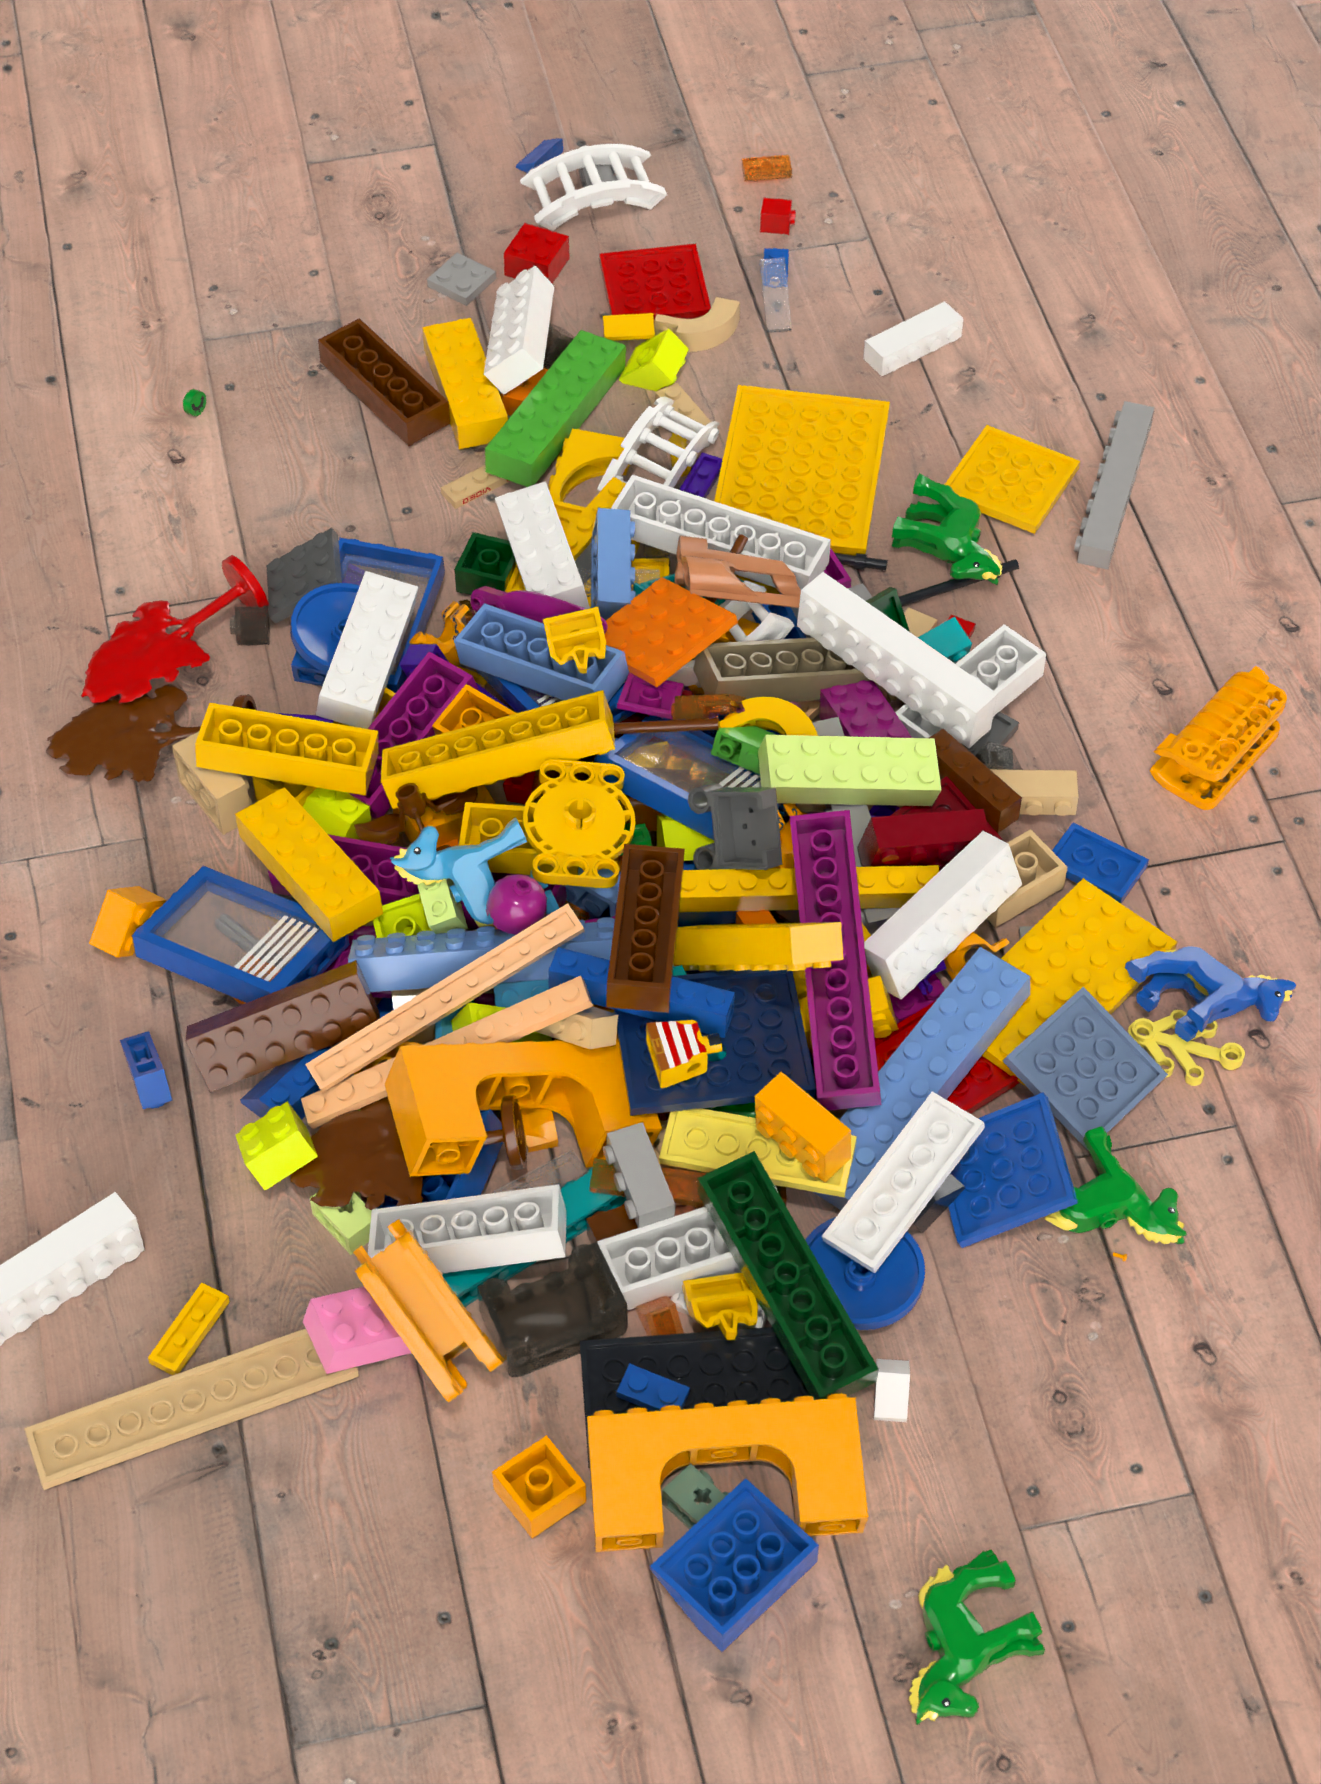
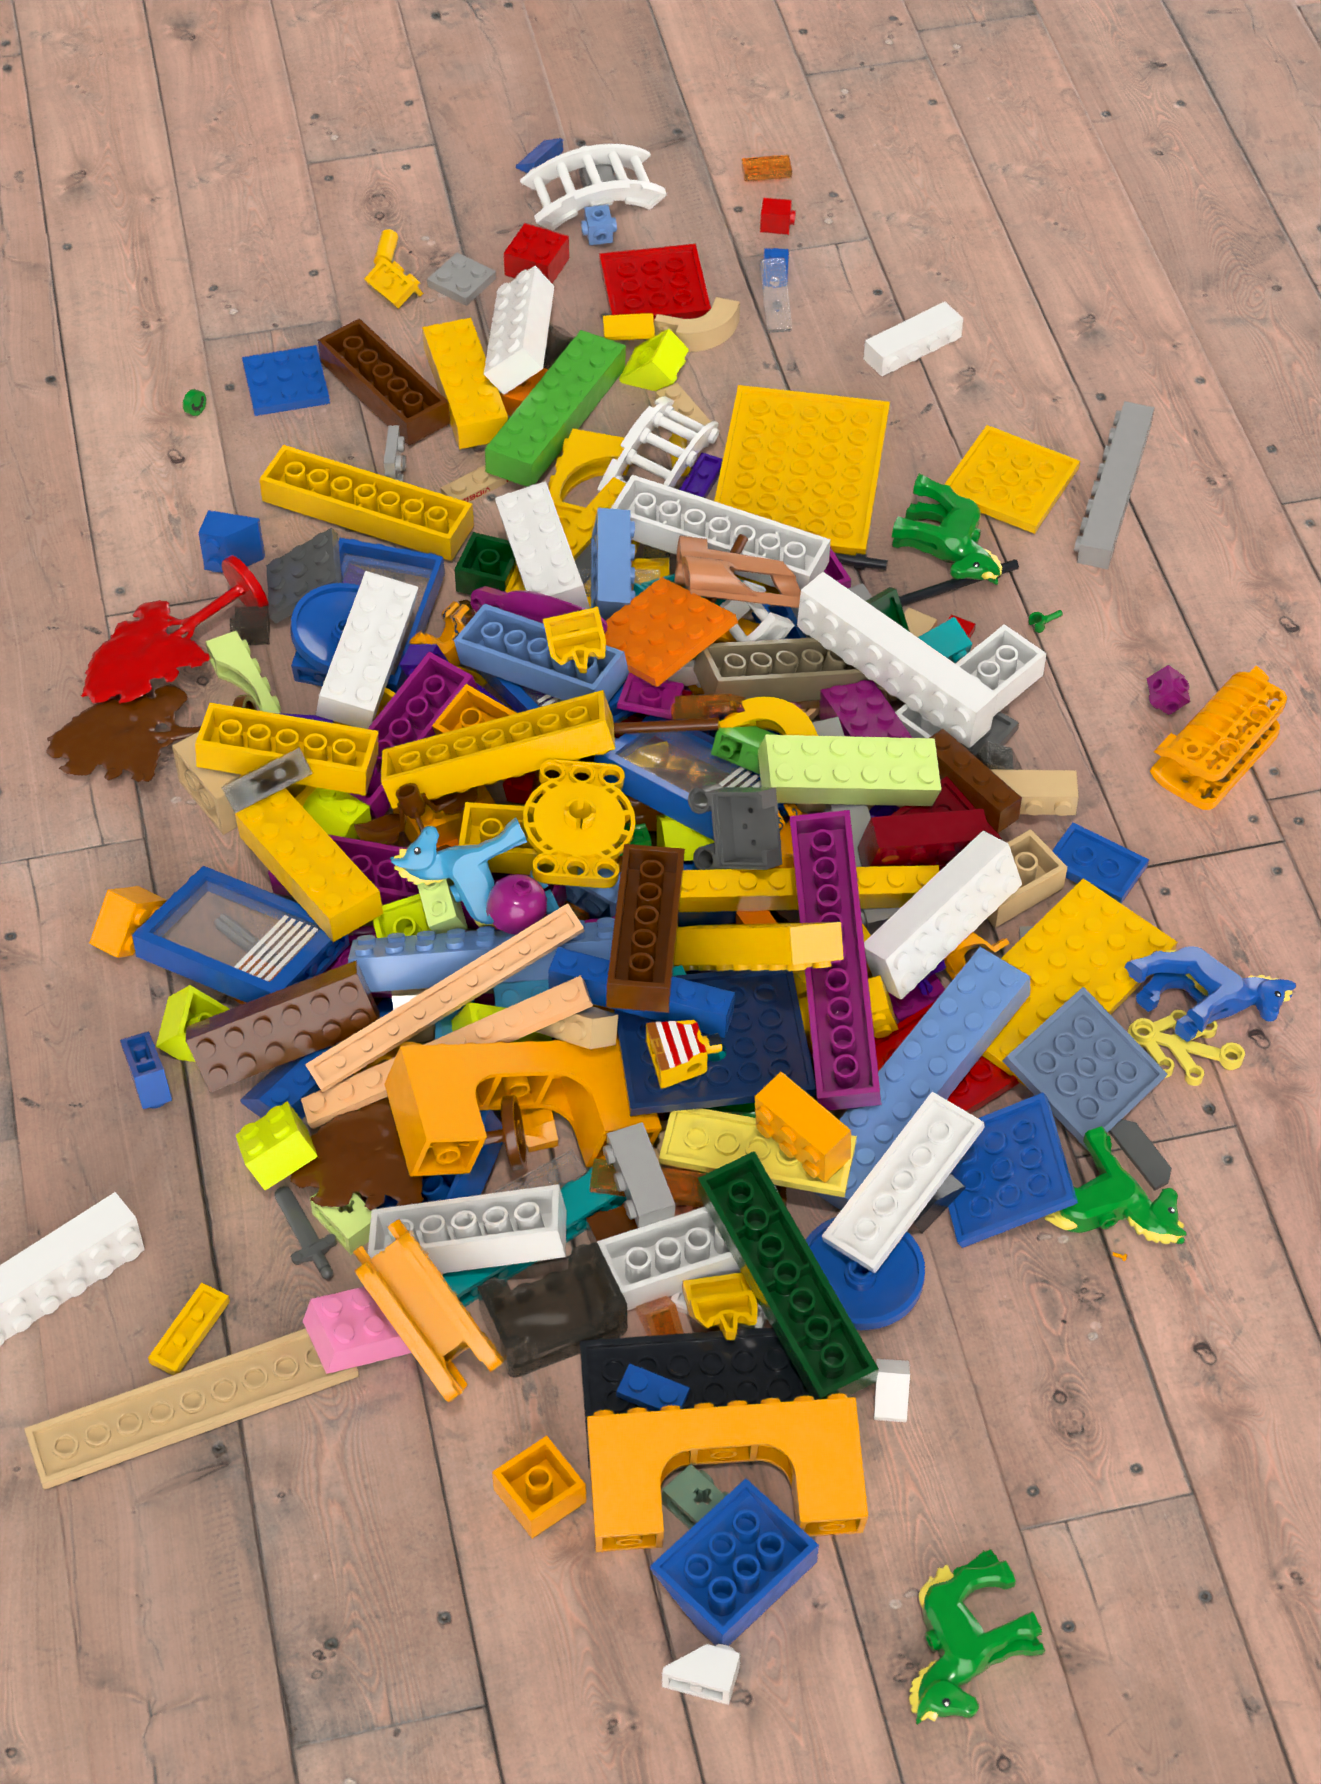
none -> neon yellow slope [156,985,230,1062]
none -> blue slope [198,510,265,573]
none -> yellowish green arch [205,631,281,713]
none -> clear smoke slope [221,747,313,813]
none -> blue plate [242,345,330,416]
none -> yellow brick [259,445,474,561]
none -> dark grey sword [274,1186,337,1279]
none -> yellow bracket [364,257,424,309]
none -> yellow cylinder [374,229,398,265]
none -> light grey plate [384,425,407,482]
none -> medium blue brick [581,205,617,245]
none -> white slope [662,1644,740,1705]
none -> green hand [1029,610,1063,633]
none -> dark grey piece [1108,1119,1172,1191]
none -> magenta brick [1147,665,1191,715]

